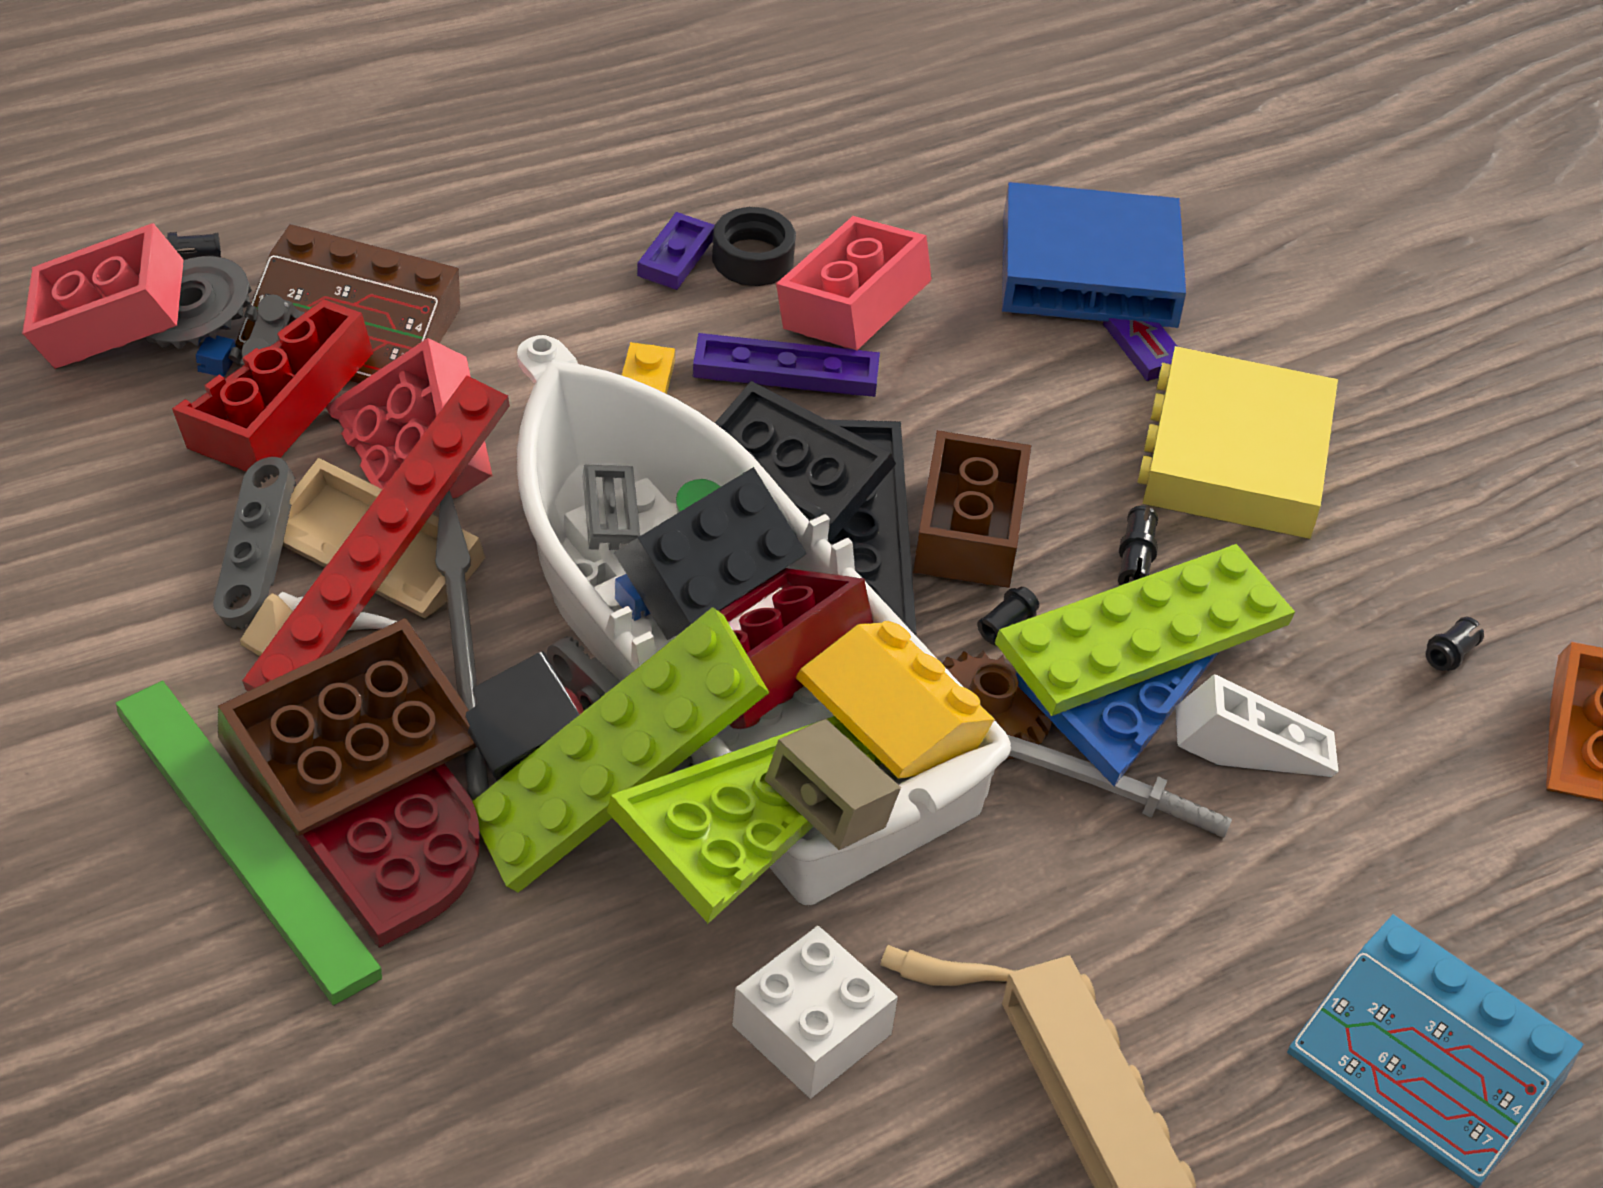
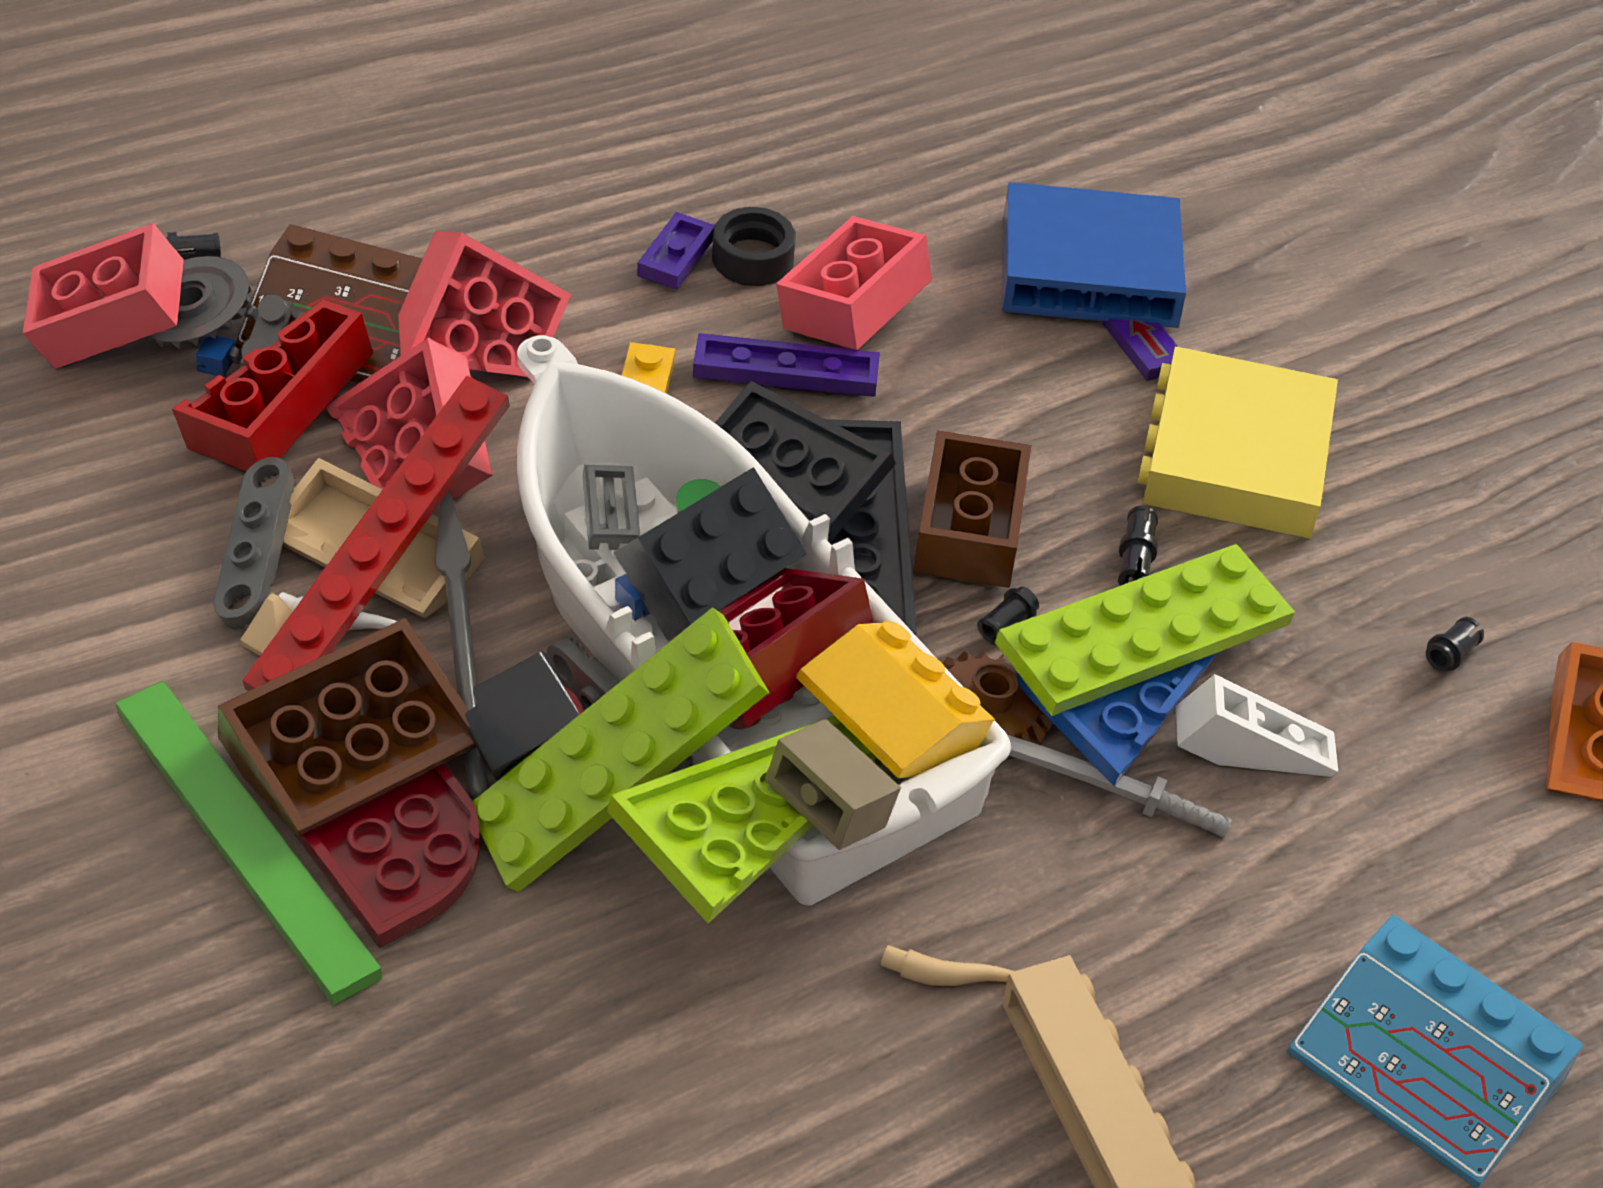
white brick [732,926,898,1099] -> none
none -> coral wedge [398,231,572,377]

